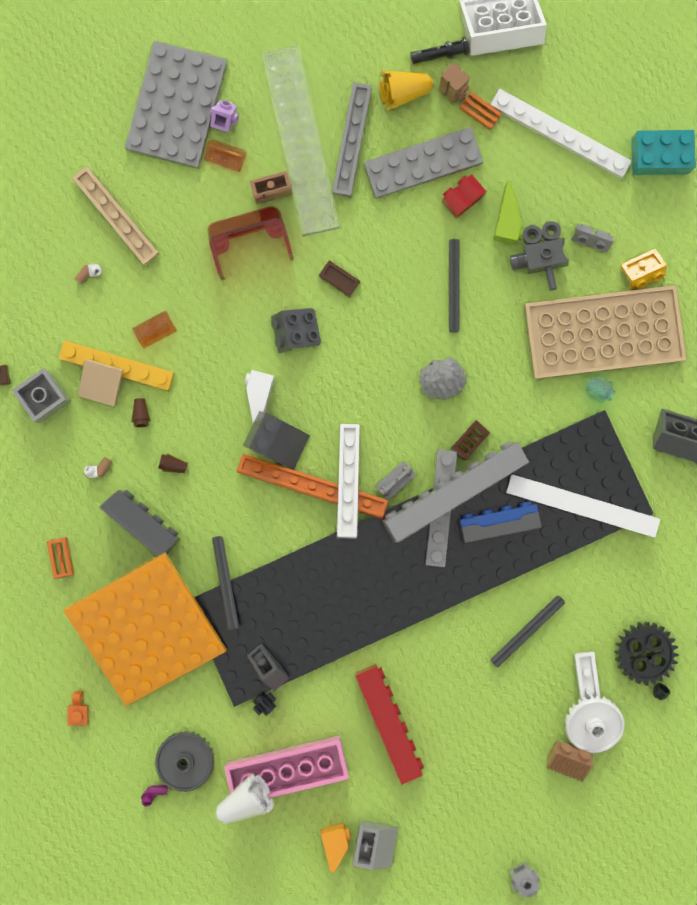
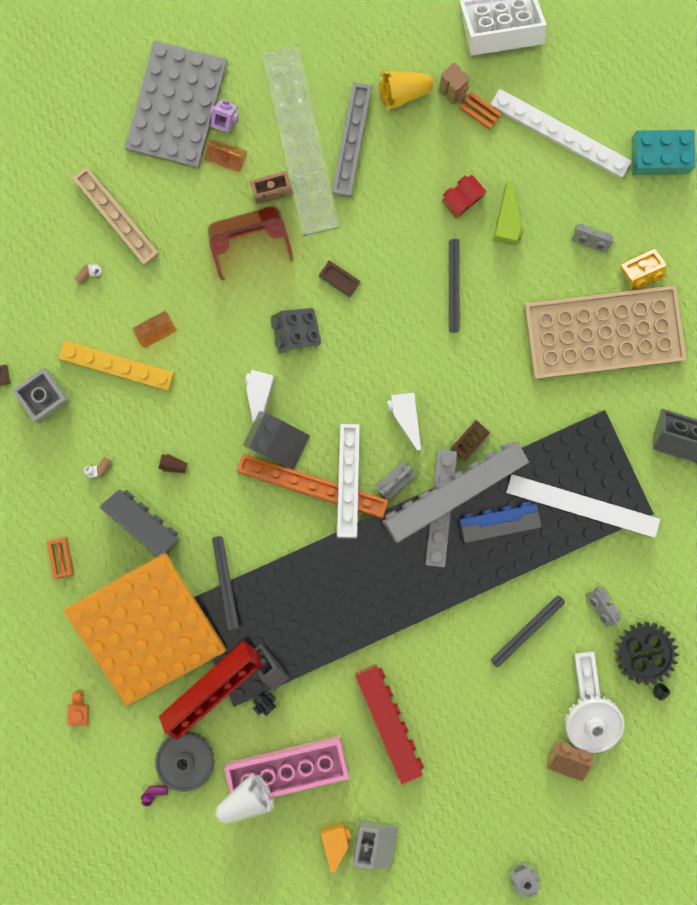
tan tile [78,359,124,406] -> none
reddish brown cone [131,398,151,428] -> none
light grey plate [364,127,483,199] -> none
black pin [410,37,468,65] -> none
light grey hair [419,357,467,401] -> none
dark grey piece [510,221,569,291] -> none
clear light blue head [585,376,616,404] -> none
none -> red brick [159,641,263,740]
none -> white slope [387,393,421,451]
none -> light grey hinge [585,586,621,627]

